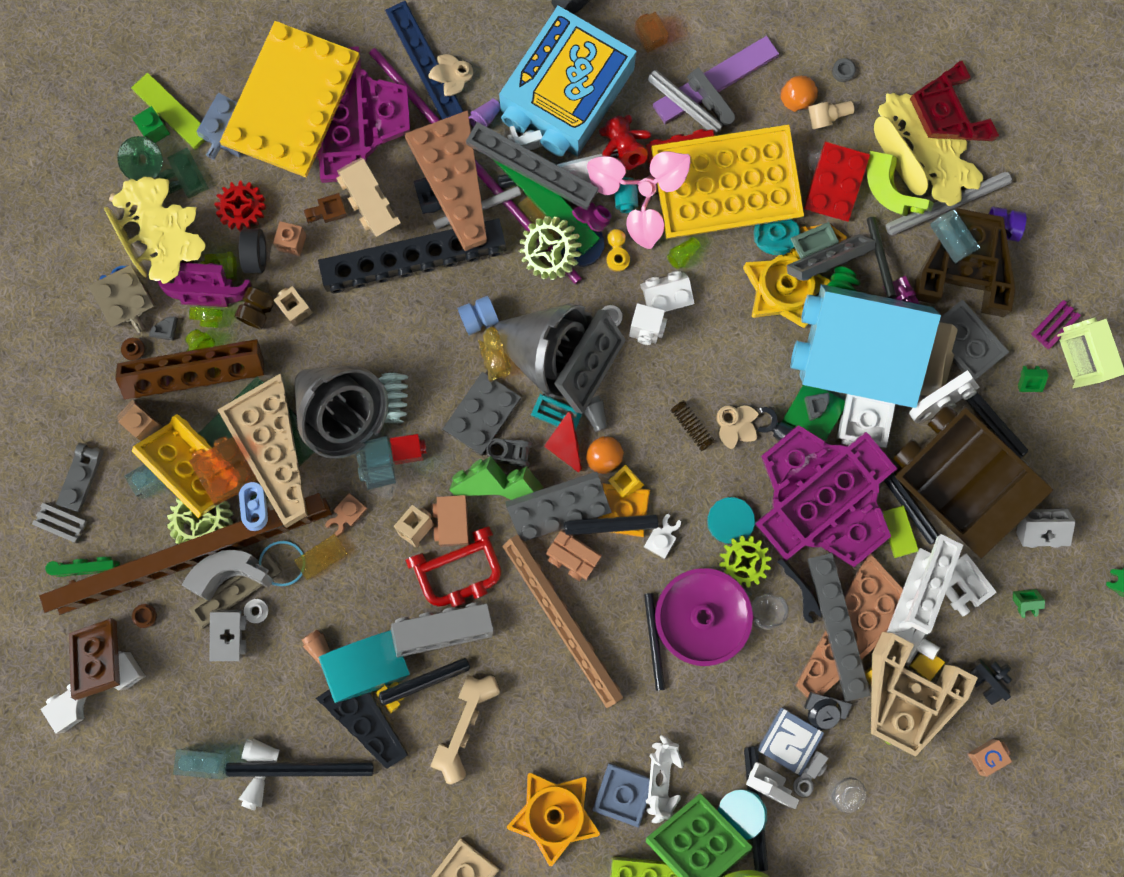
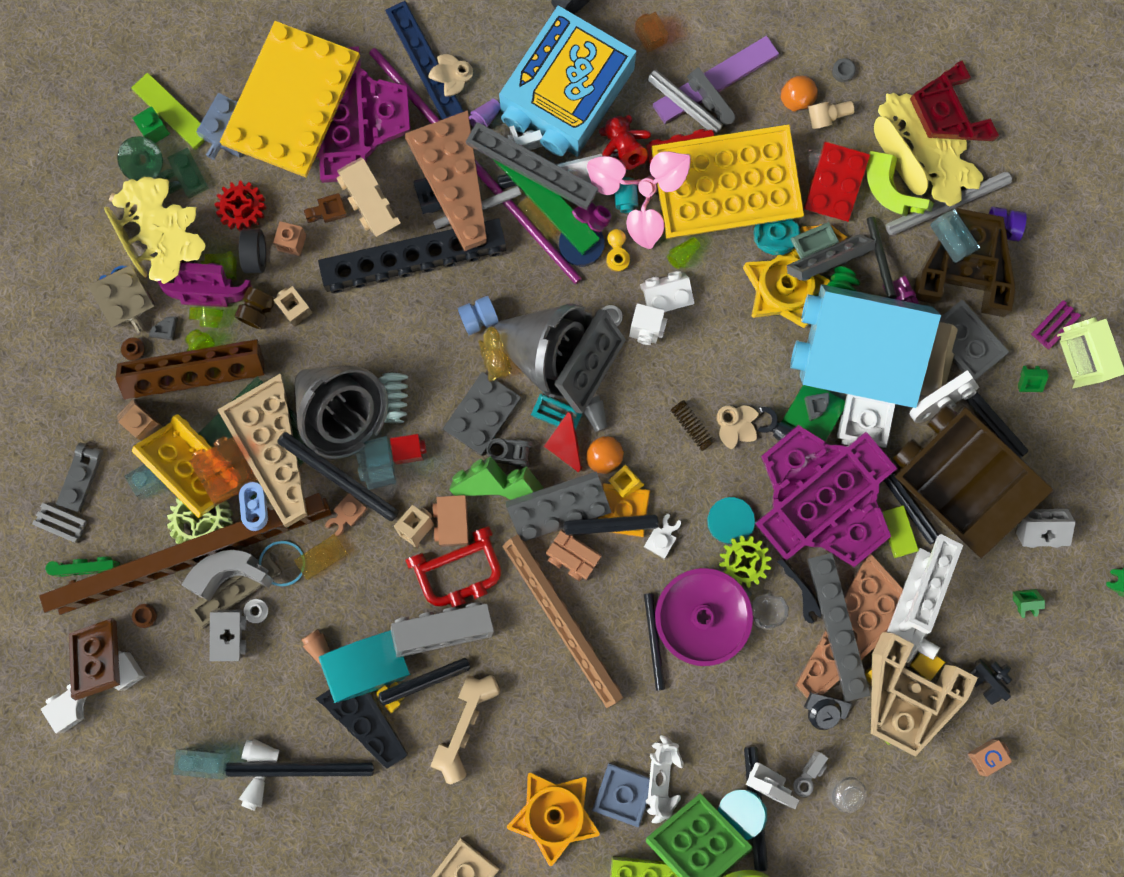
yellowish green gear [519,216,582,280] -> none
tile [758,708,824,776] -> none
white plate [945,553,996,617] -> none
none -> black axle [277,432,399,521]

